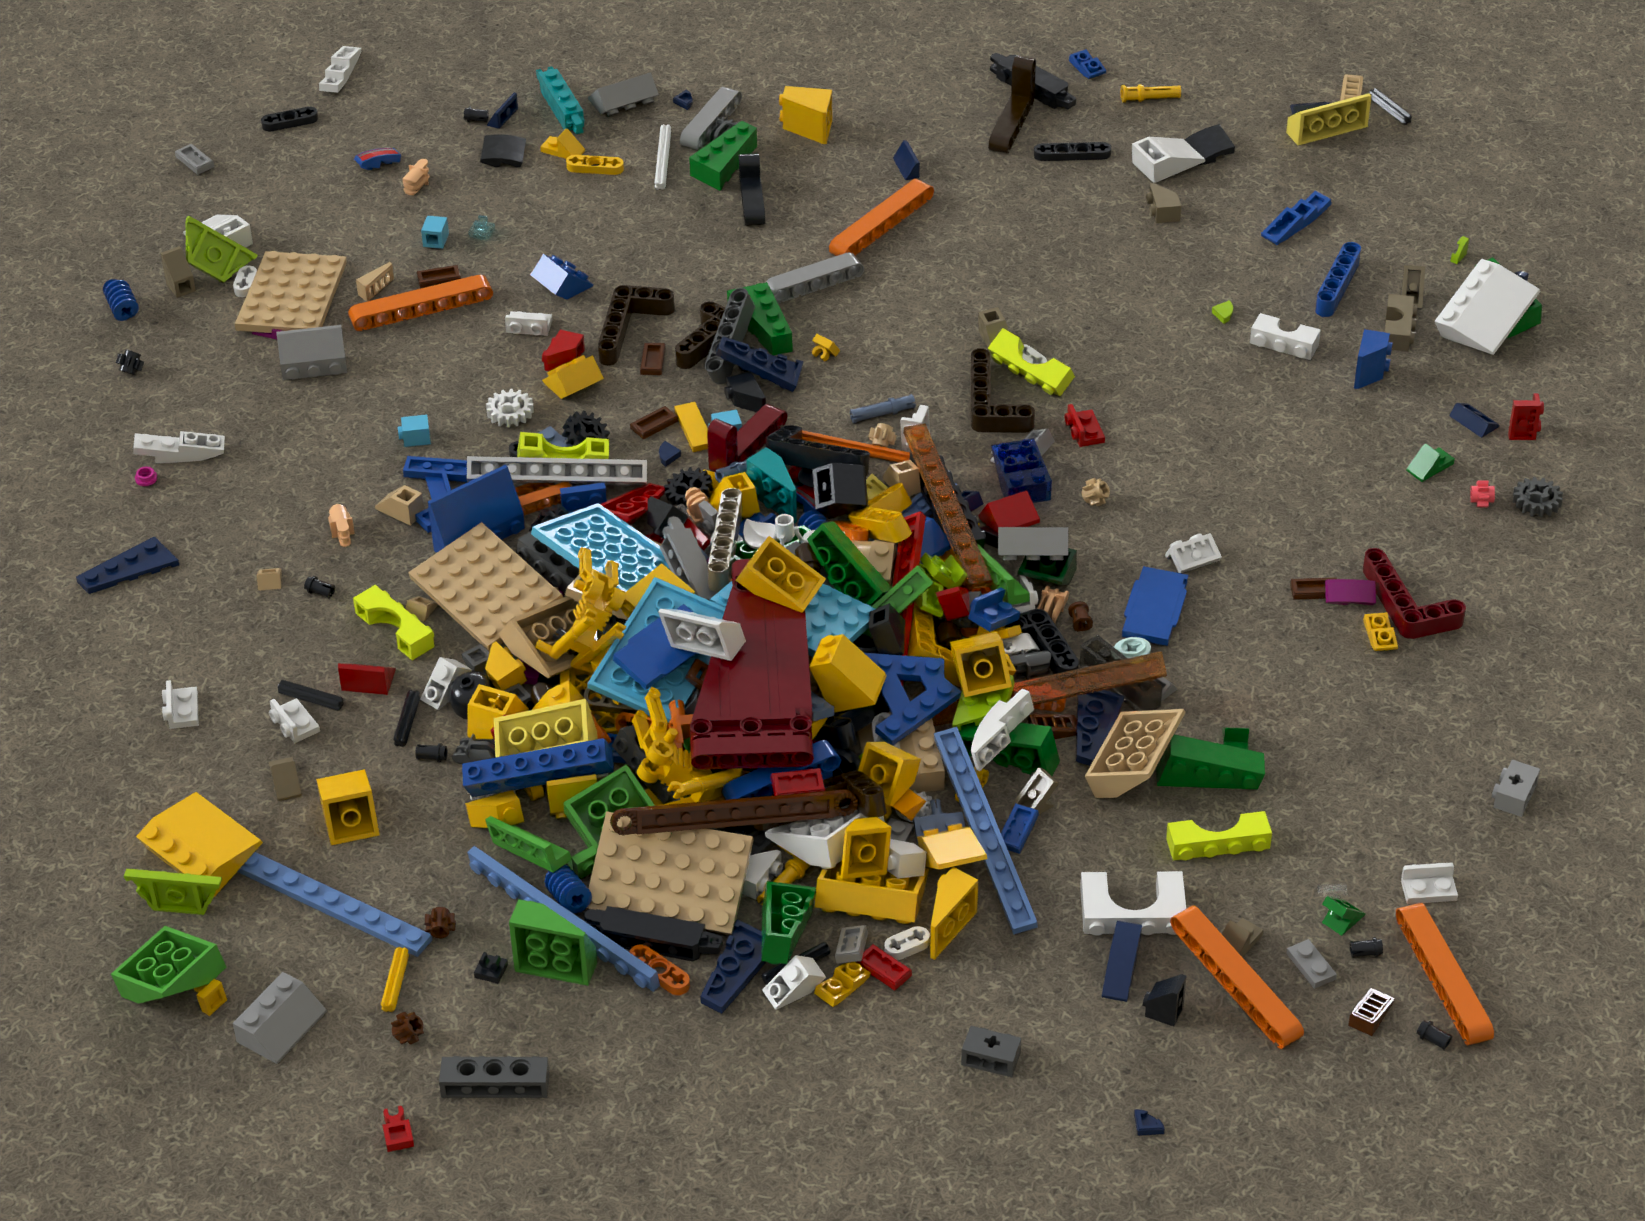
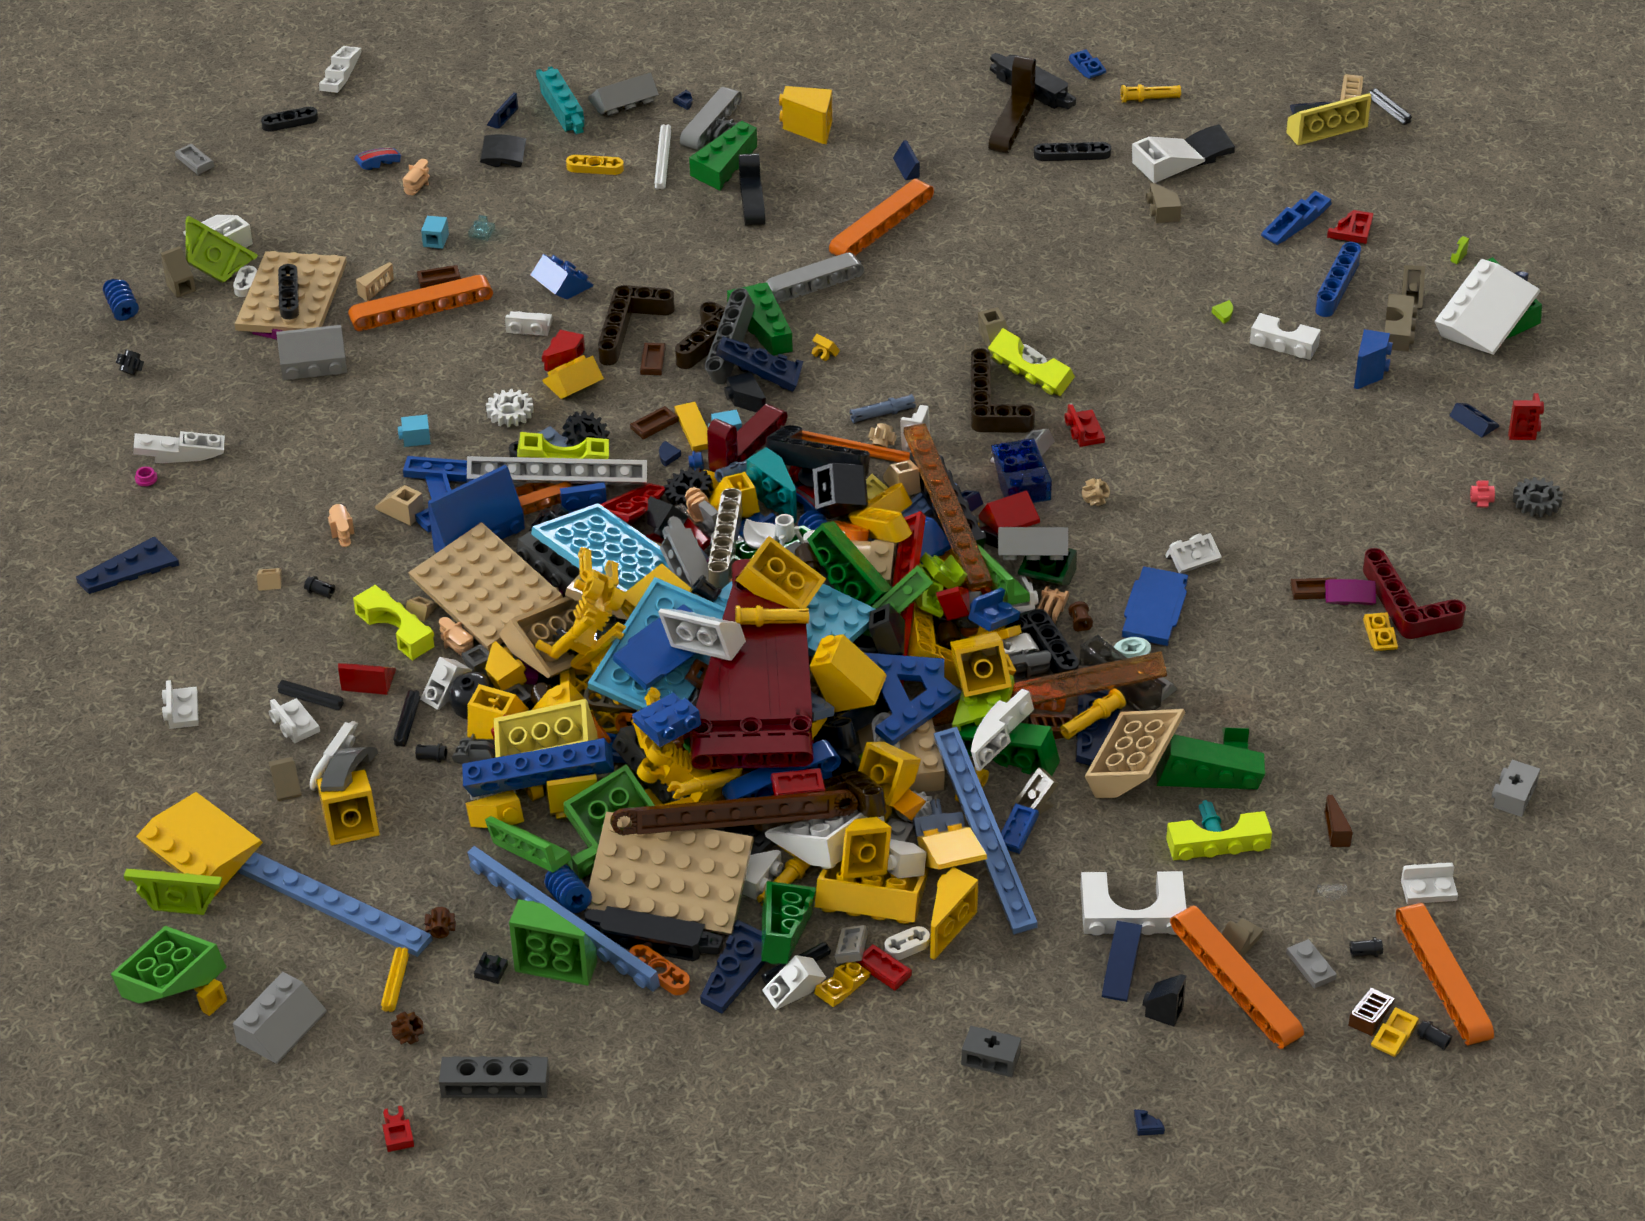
black pin [464,106,489,123] -> none
yellow slope [540,129,585,159] -> none
green slope [1322,896,1366,936] -> none
slope [1406,443,1455,482] -> none
none -> black beam [278,264,299,320]
none -> white plate [309,721,358,791]
none -> dark grey slope [320,747,378,791]
none -> light nougat arm [439,617,474,656]
none -> blue plate [632,692,701,747]
none -> blue plate [688,451,704,471]
none -> black bush [690,575,722,602]
none -> yellow pin [735,605,809,627]
none -> yellow pin [1060,688,1126,739]
none -> teal axle [1199,800,1222,832]
none -> reddish brown slope [1324,795,1353,847]
none -> red wing [1327,210,1374,244]
none -> yellow slope [1371,1007,1419,1057]

